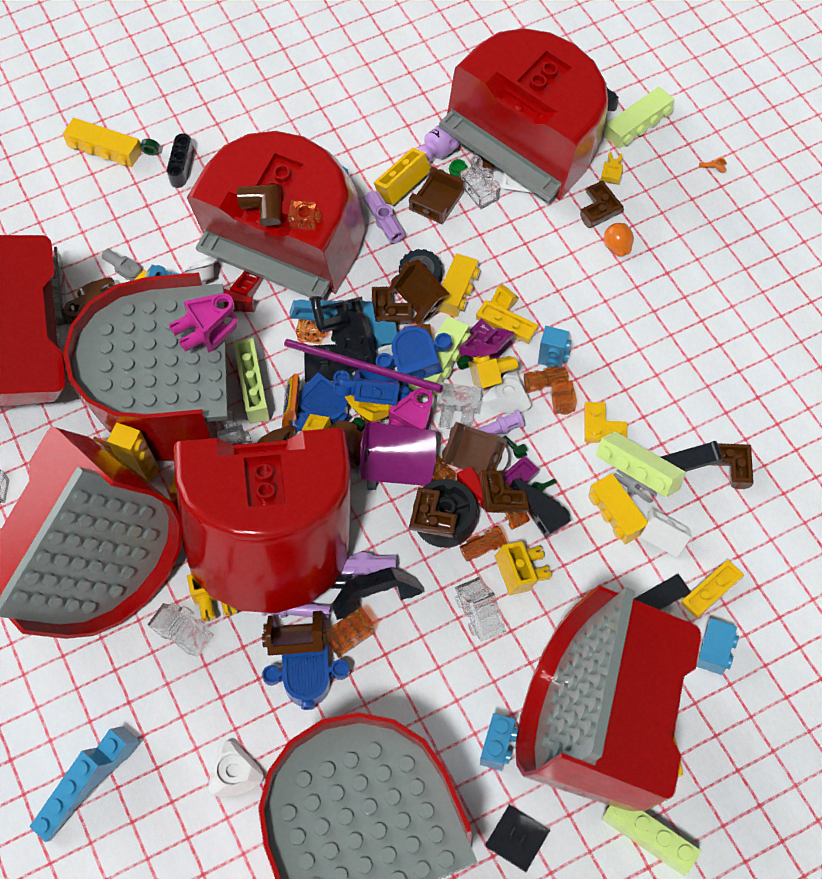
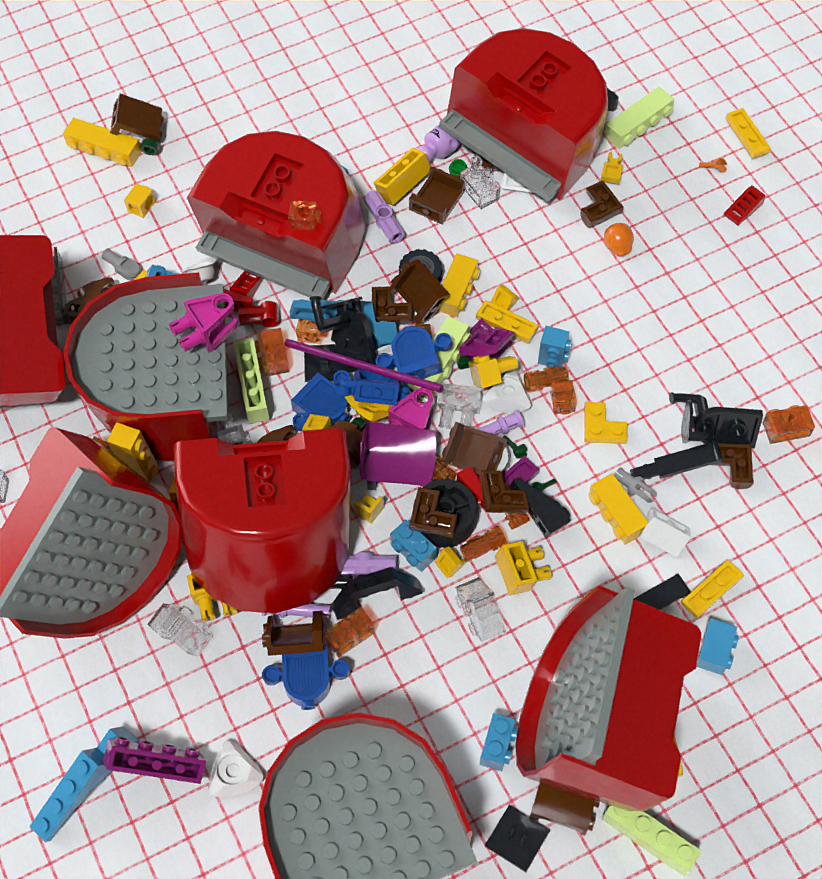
black beam [167,133,194,188] -> none
reddish brown brick [237,184,281,226] -> none
orange slope [282,374,300,427] -> none
yellowish green brick [596,431,686,497] -> none
none -> magenta brick [103,737,206,784]
none -> reddish brown panel [110,93,164,141]
none -> yellow brick [124,183,156,218]
none -> red piece [238,301,279,327]
none -> clear orange brick [254,328,290,377]
none -> yellow panel [353,494,384,524]
none -> dark azure brick [390,519,437,572]
none -> yellow tile [435,546,466,578]
none -> reddish brown panel [530,783,600,836]
none -> black plate [669,392,763,449]
none -> red slope [723,185,766,226]
none -> yellow plate [726,108,771,159]
none -> clear orange brick [762,405,815,444]

